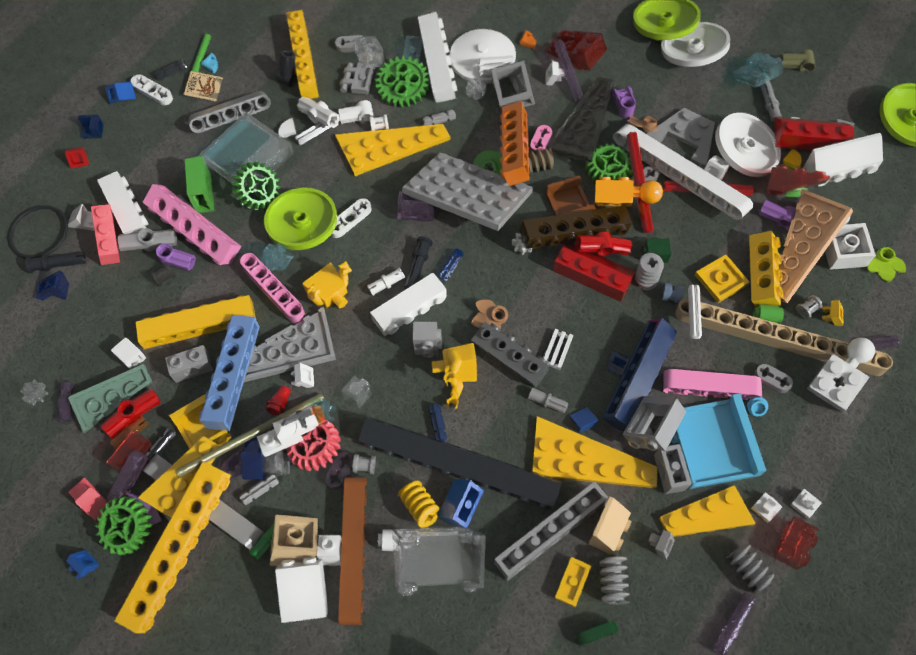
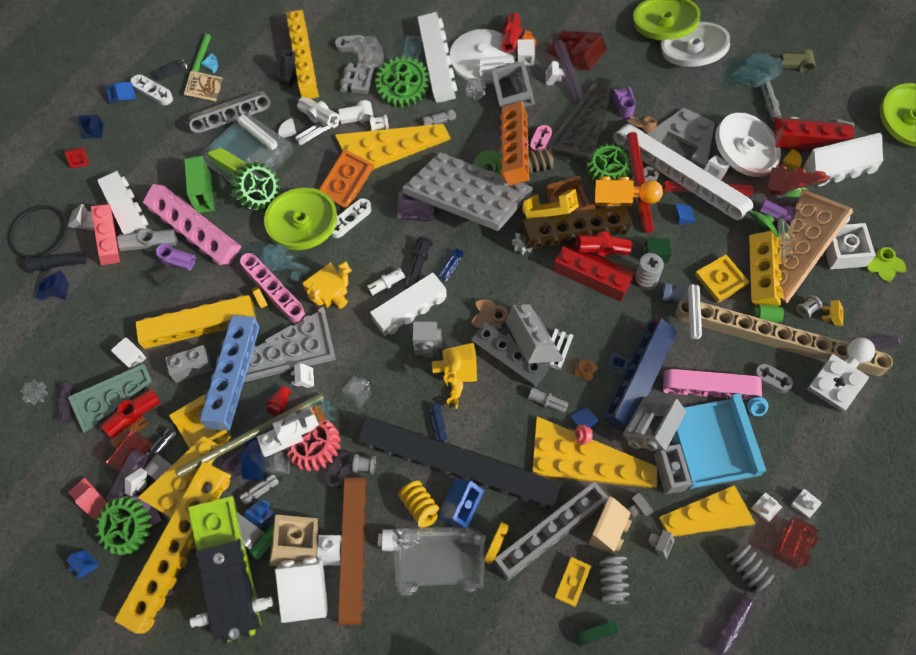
none -> white plate [125,468,147,497]
none -> piece [188,496,273,644]
none -> lime slope [207,147,247,175]
none -> white axle [237,115,277,150]
none -> blue tile [244,499,275,529]
none -> yellow tile [251,286,267,308]
none -> clear light blue tile [287,261,312,282]
none -> orange tile [319,149,375,209]
none -> yellow tile [483,522,509,565]
none -> red piece [501,12,523,53]
none -> light grey slope [506,304,563,363]
none -> white brick [517,39,535,65]
none -> yellow panel [522,189,579,219]
none -> coral plate [574,425,592,445]
none -> clear orange plate [575,359,597,381]
none -> light grey tile [628,493,654,517]
none -> blue slope [673,204,696,225]
none -> bright green dish [749,210,778,237]
none -> clear slope [777,217,793,261]

